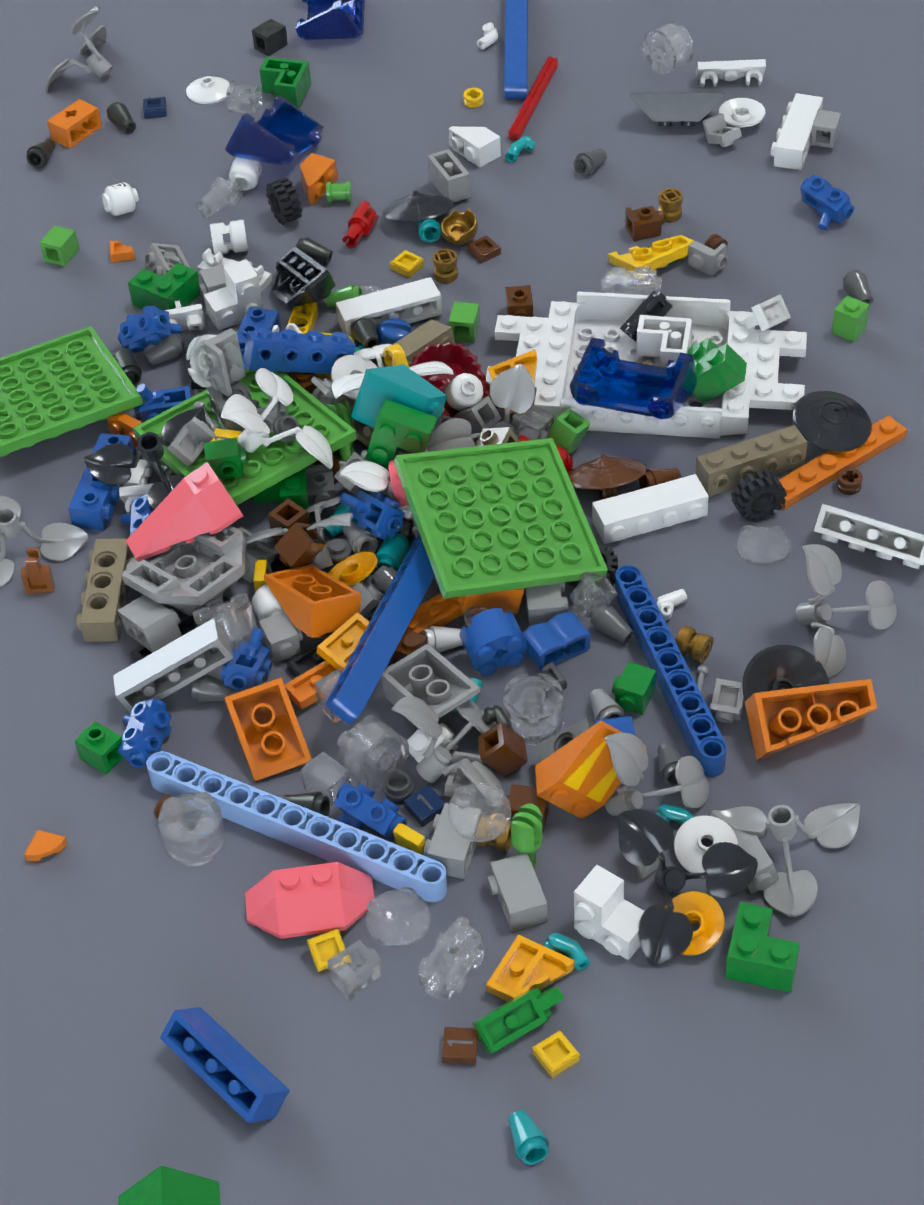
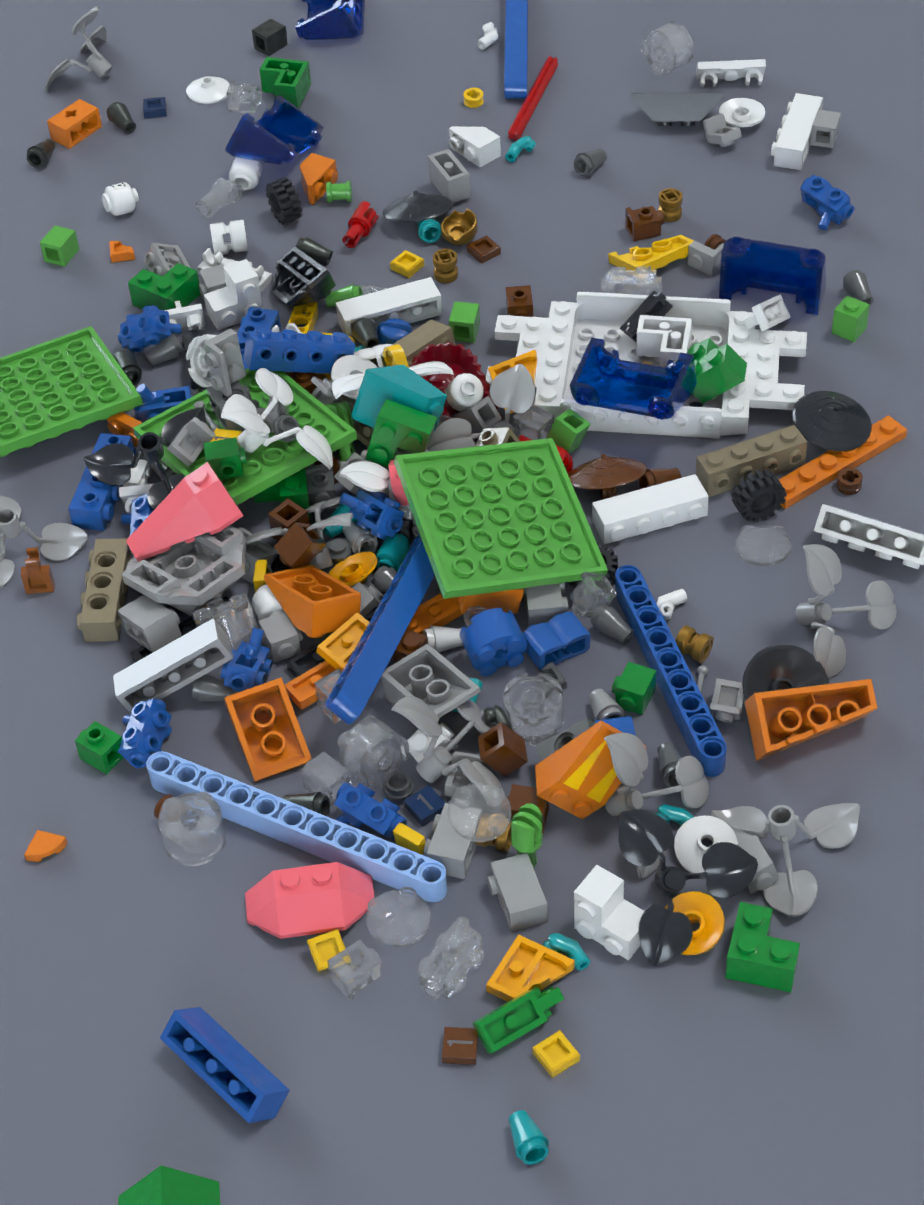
none -> clear blue windscreen [719,237,826,315]

